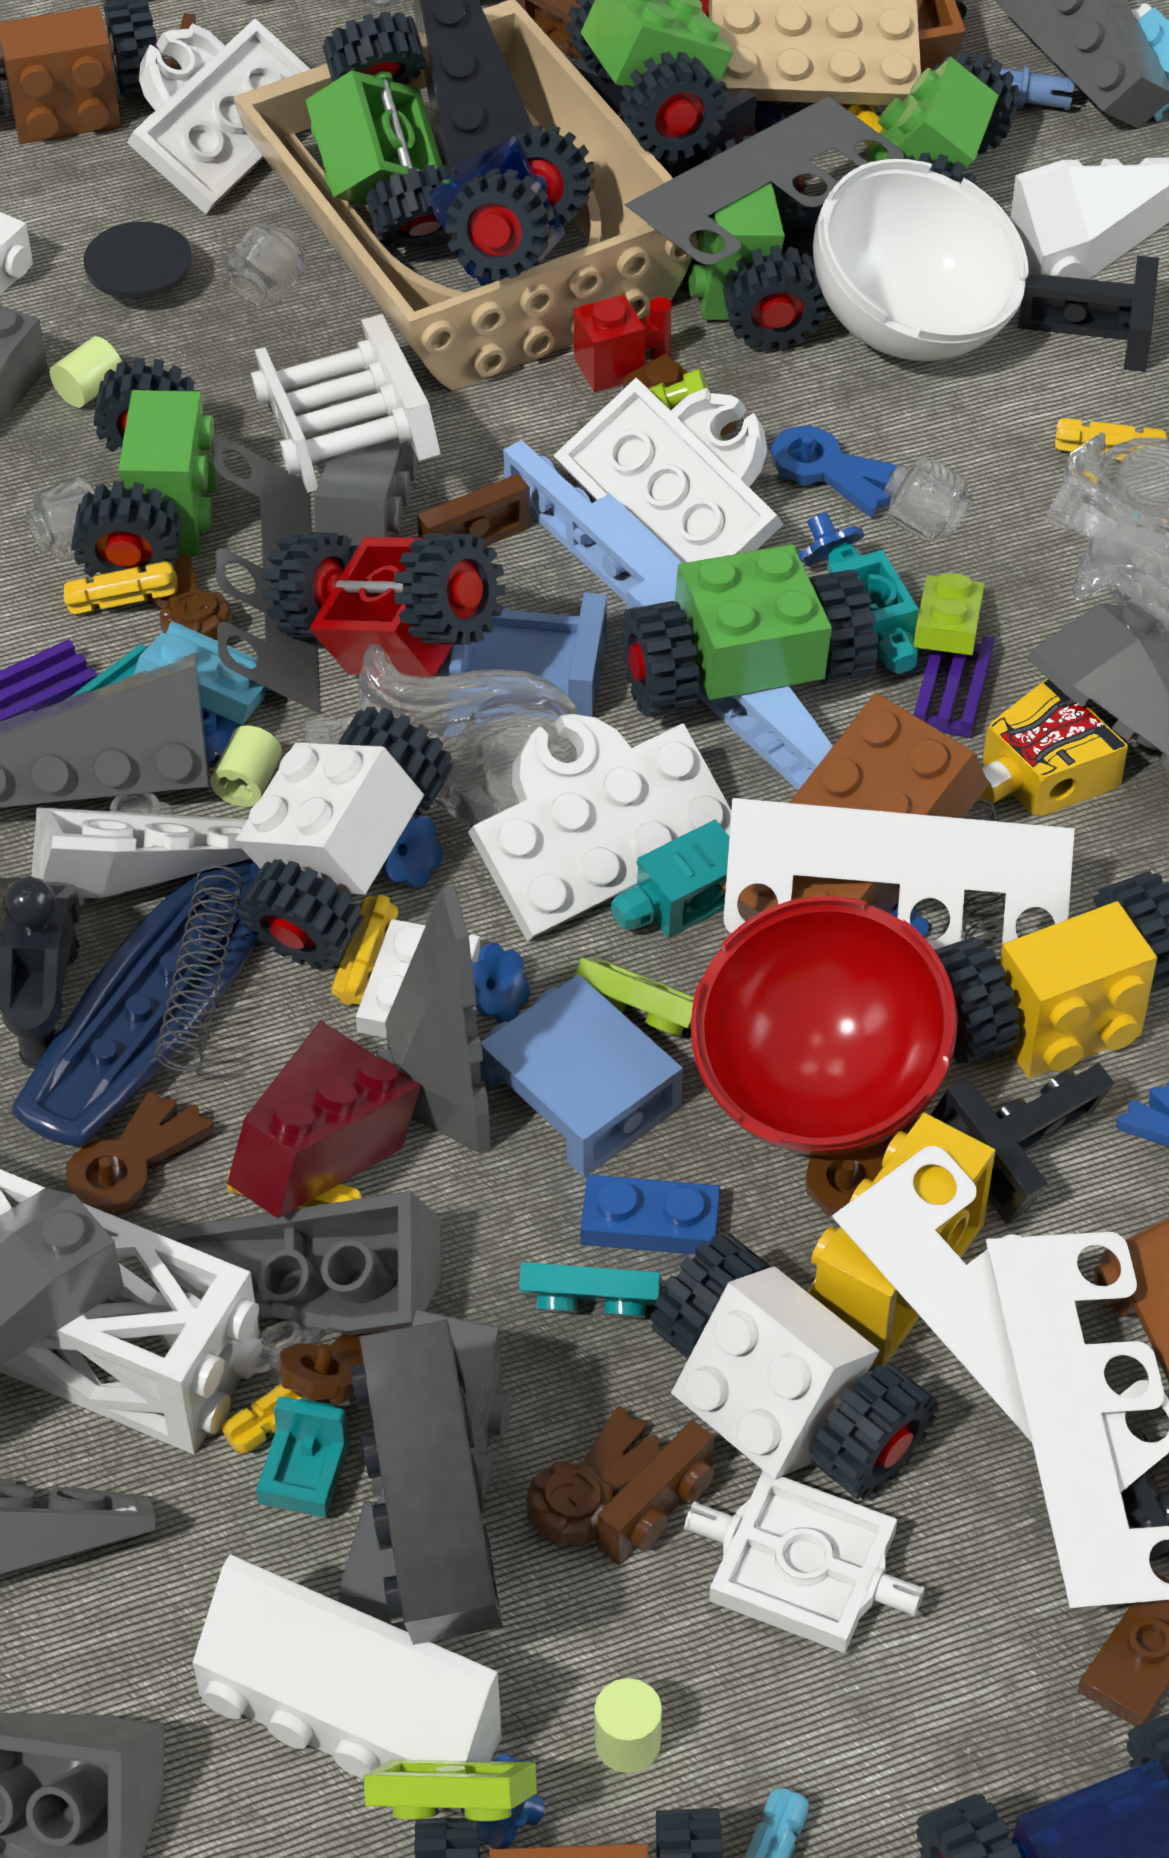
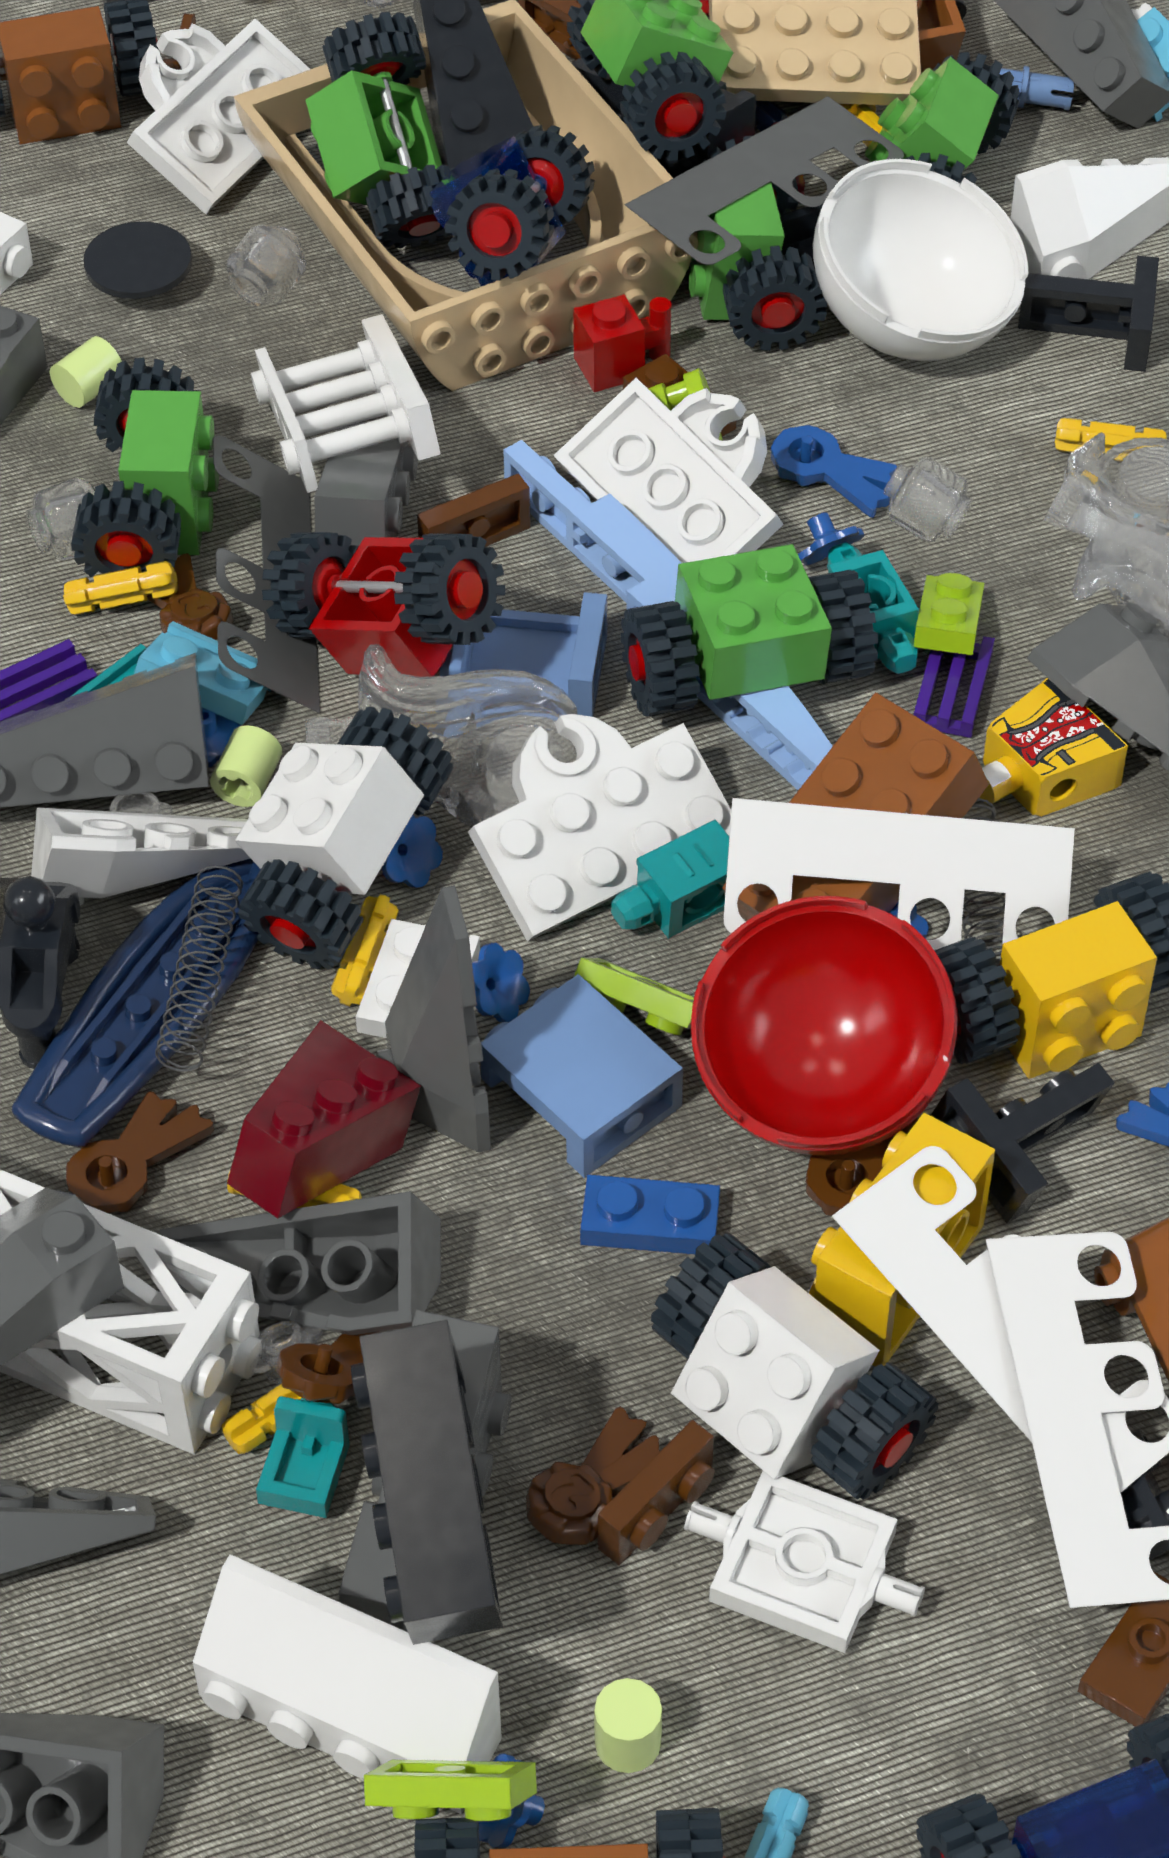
teal plate [519,1262,663,1318] -> none

